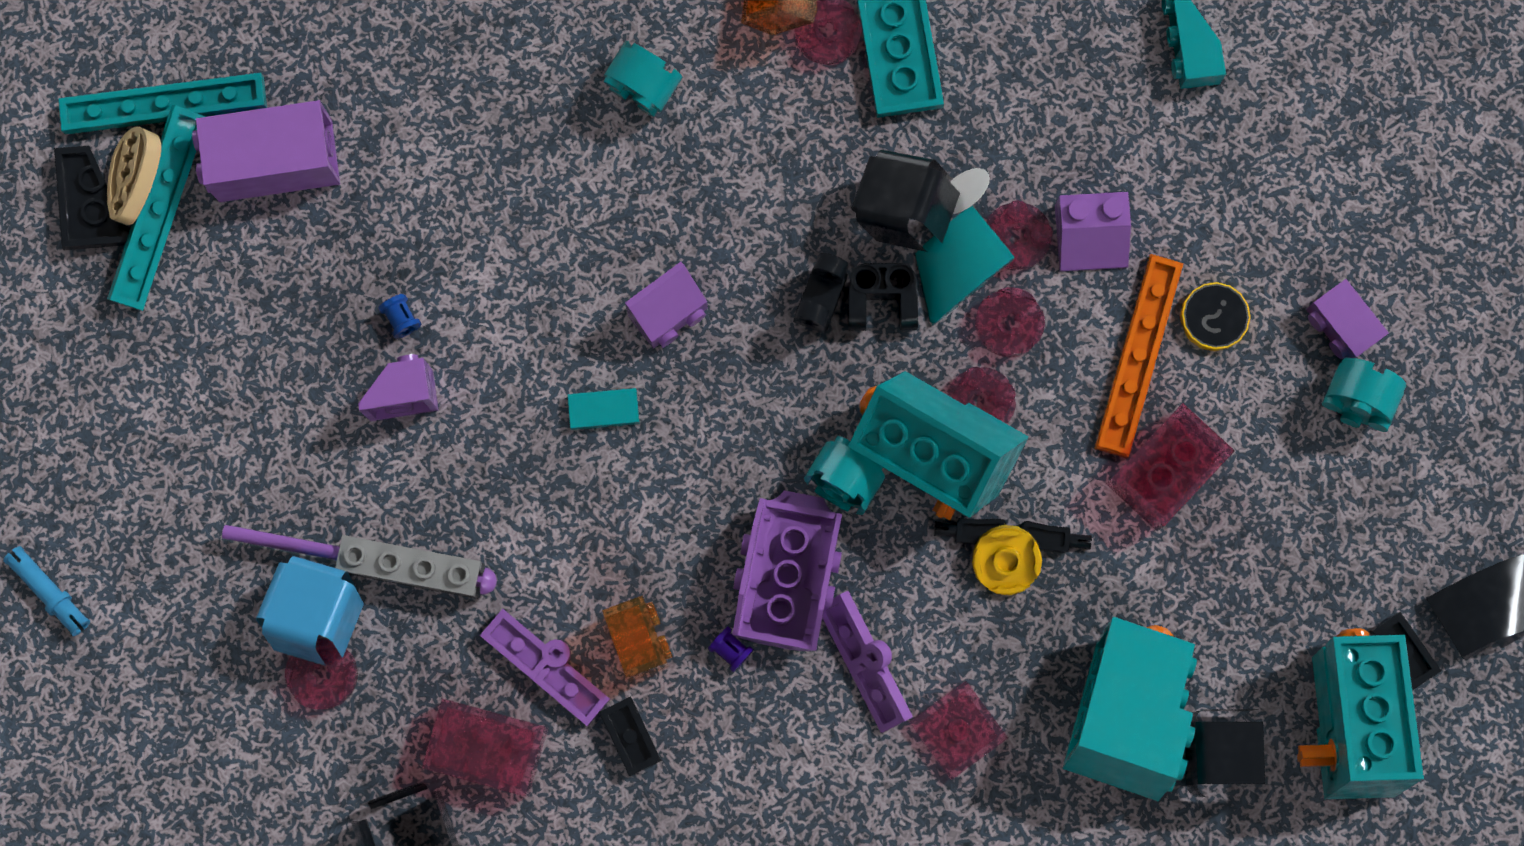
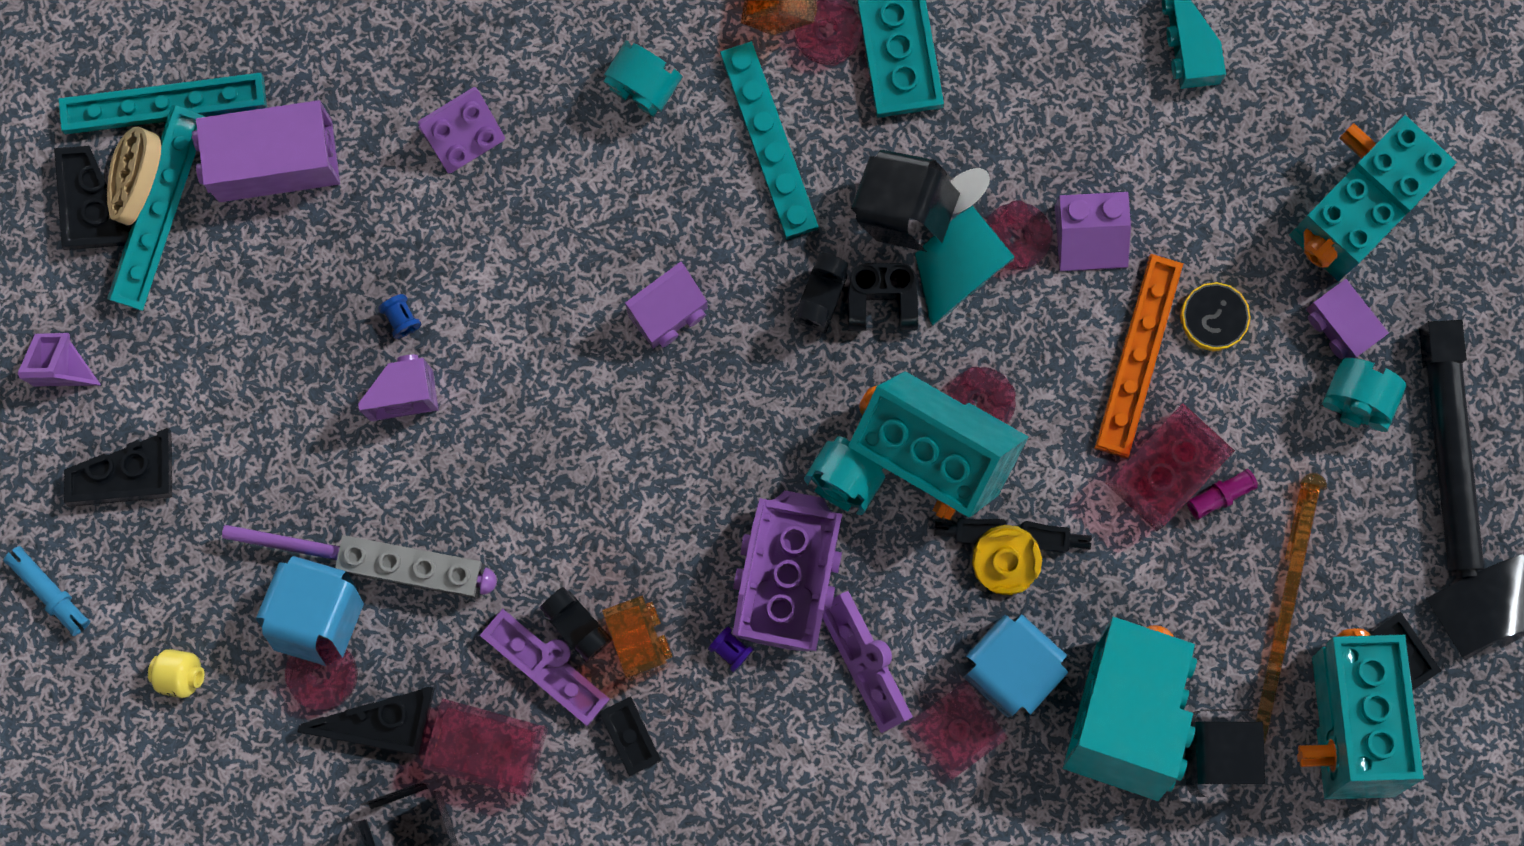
teal tile [568,388,640,430] -> none
clear pink plate [975,287,1045,357] -> none
none -> medium lavender slope [18,333,101,387]
none -> black wing [64,428,172,507]
none -> light yellow head [148,649,205,698]
none -> black wing [297,687,435,756]
none -> medium lavender bracket [418,87,505,173]
none -> black piece [540,587,613,663]
none -> teal plate [720,41,819,240]
none -> dark azure piece [963,614,1068,718]
none -> magenta pin [1187,469,1258,520]
none -> clear orange bar [1255,473,1327,744]
none -> teal piece [1289,115,1457,282]
none -> black brick [1419,320,1484,578]

